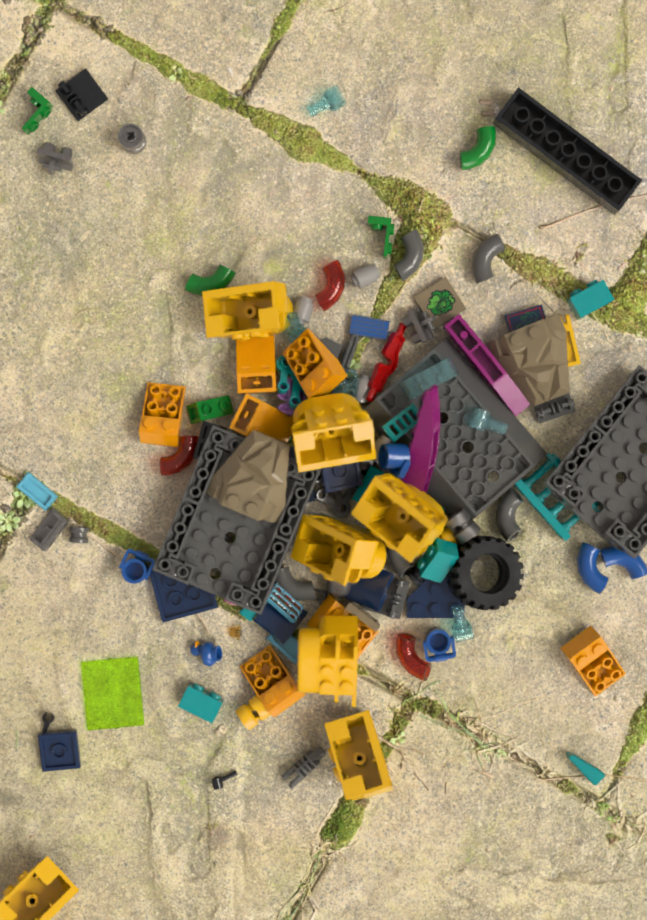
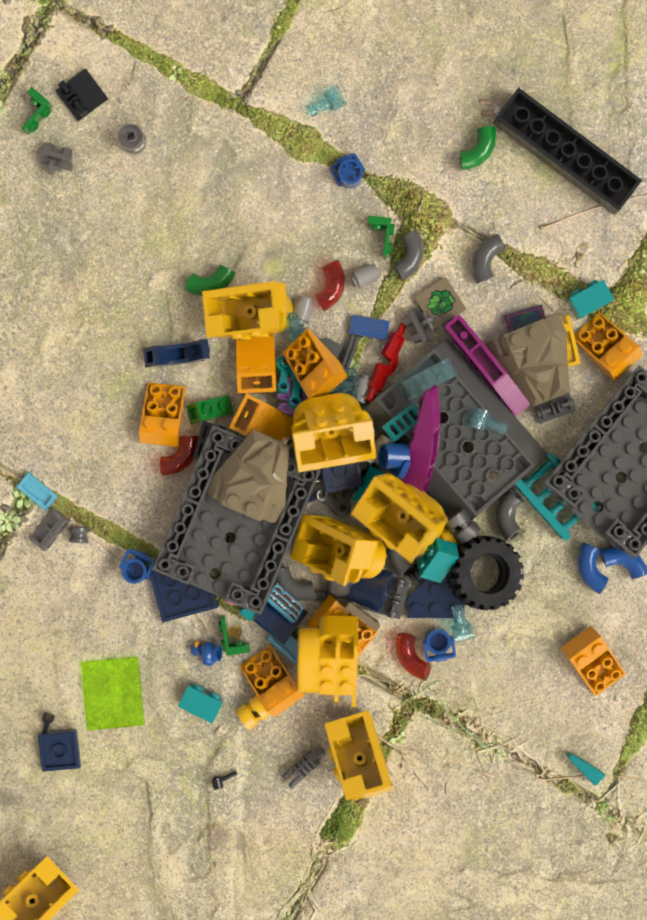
none -> dark blue arch [143,339,210,368]
none -> green bracket [218,615,250,656]
none -> blue piece [329,153,365,189]
none -> light orange slope [574,312,642,382]

